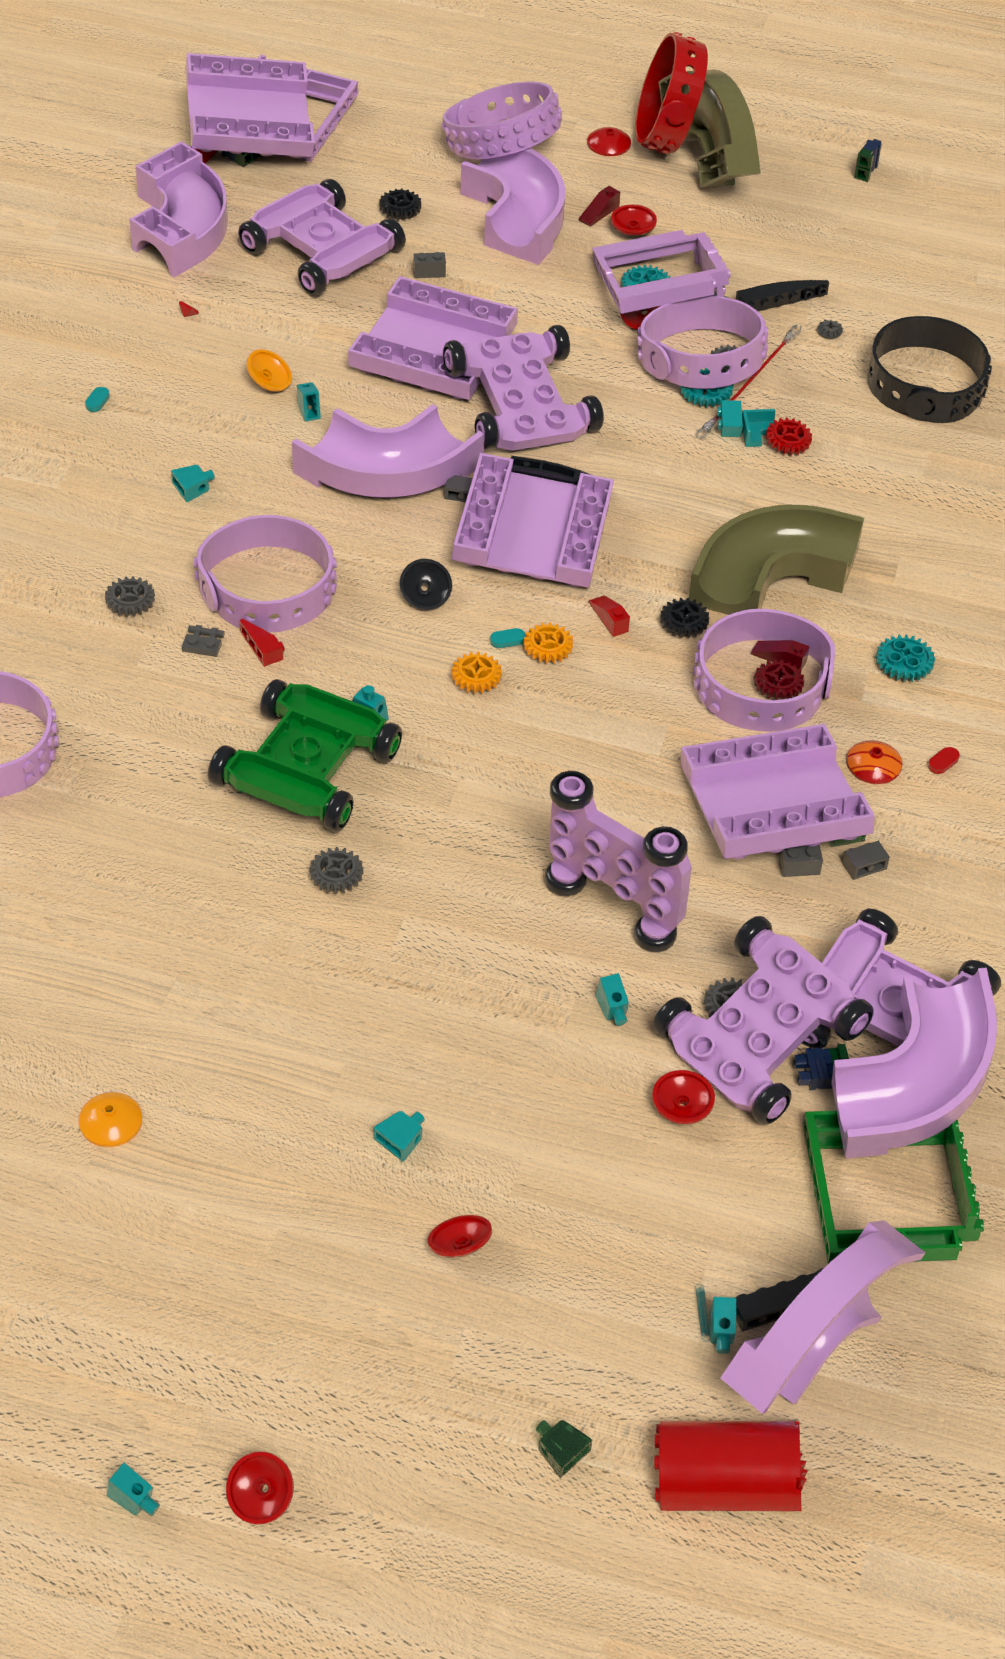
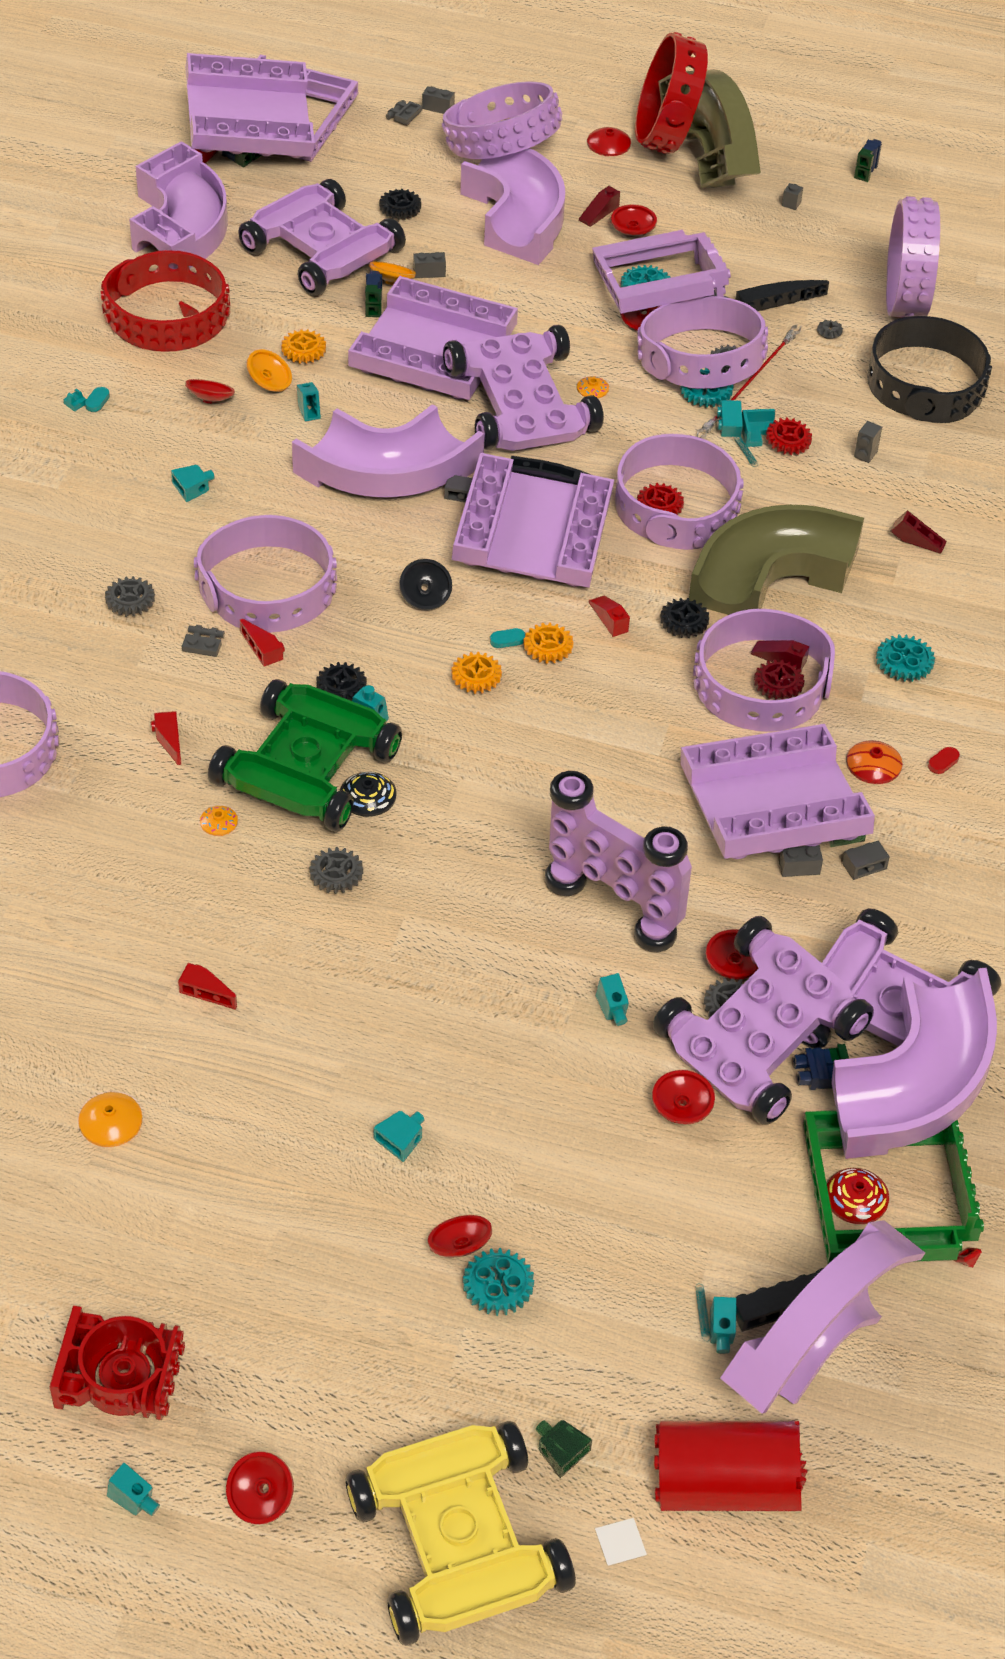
none -> red brick [49,1306,185,1420]
none -> teal tile [63,389,86,412]
none -> red piece [100,250,230,352]
none -> red slope [151,711,181,765]
none -> red slope [178,963,237,1010]
none -> red dish [185,379,235,404]
none -> light orange dish [200,806,238,836]
none -> light orange gear [281,329,326,364]
none -> black gear [316,662,367,701]
none -> black dish [340,772,397,817]
none -> light yellow piece [345,1421,576,1646]
none -> dark green hips [365,271,382,318]
none -> light orange dish [369,261,416,285]
none -> dark grey plate [386,100,422,125]
none -> dark grey brick [422,86,455,114]
none -> teal gear [463,1248,535,1316]
none -> light orange dish [577,376,609,398]
none -> white sticker [595,1518,647,1566]
none -> lavender piece [615,434,744,550]
none -> red gear [637,483,684,515]
none -> red dish [706,929,758,979]
none -> teal piece [734,435,758,467]
none -> dark grey brick [782,183,803,210]
none -> red dish [827,1168,889,1224]
none -> dark grey brick [854,421,882,463]
none -> lavender piece [886,196,940,317]
none -> dark red slope [890,510,947,554]
none -> red slope [953,1247,982,1268]

